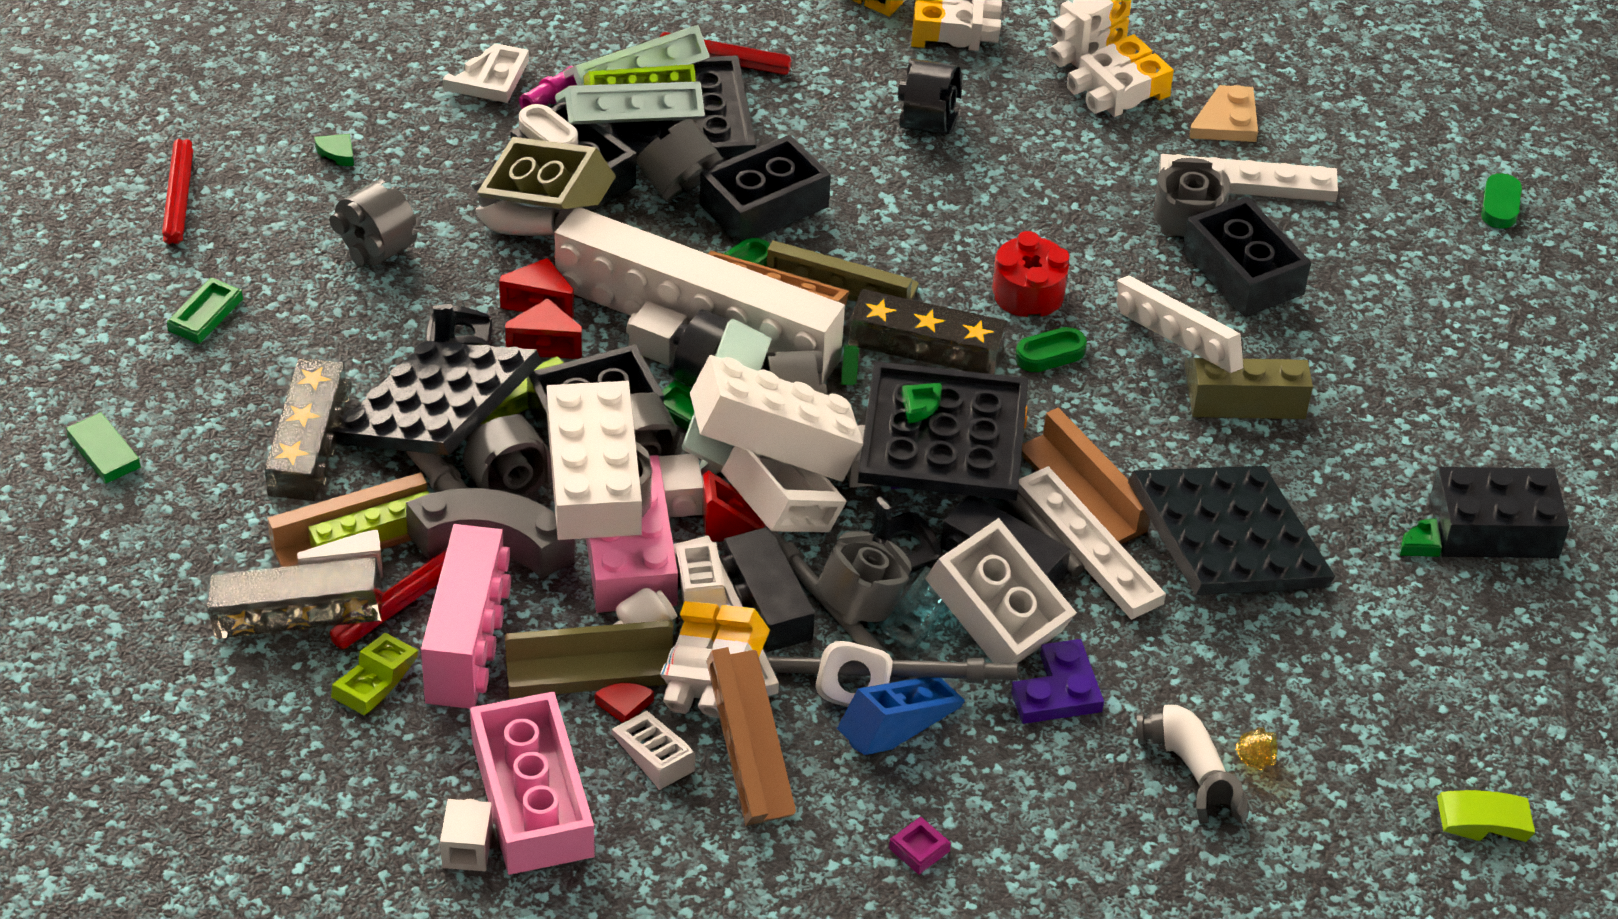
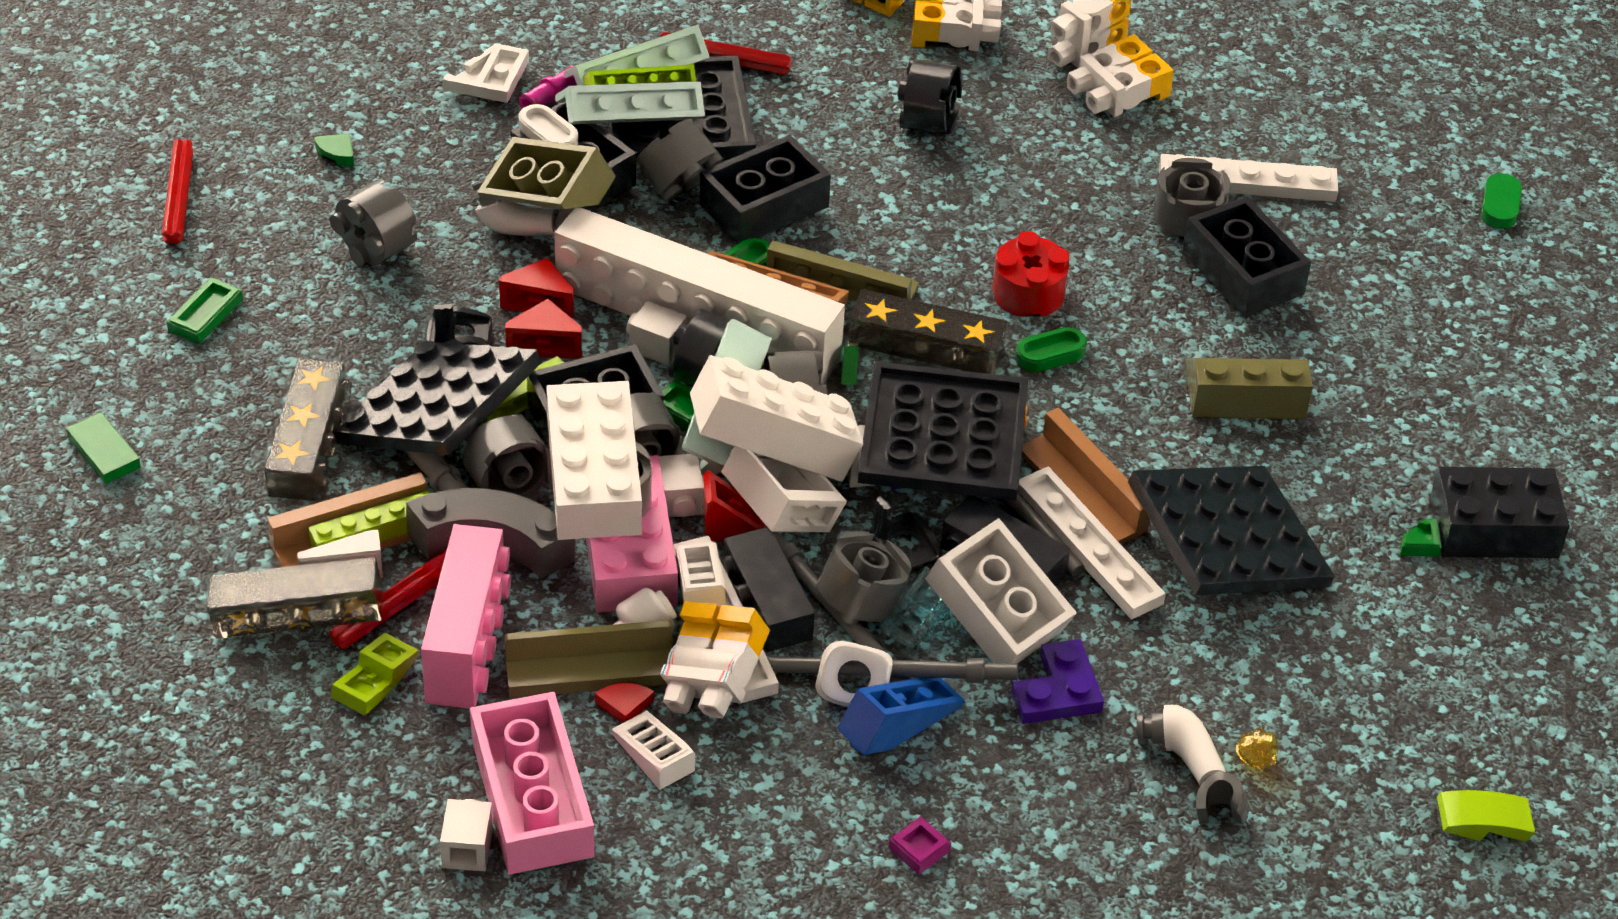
medium nougat panel [706,647,796,826] -> none
green tile [902,383,942,423] -> none
white plate [1117,276,1243,373] -> none
tan wing [1189,85,1258,142] -> none

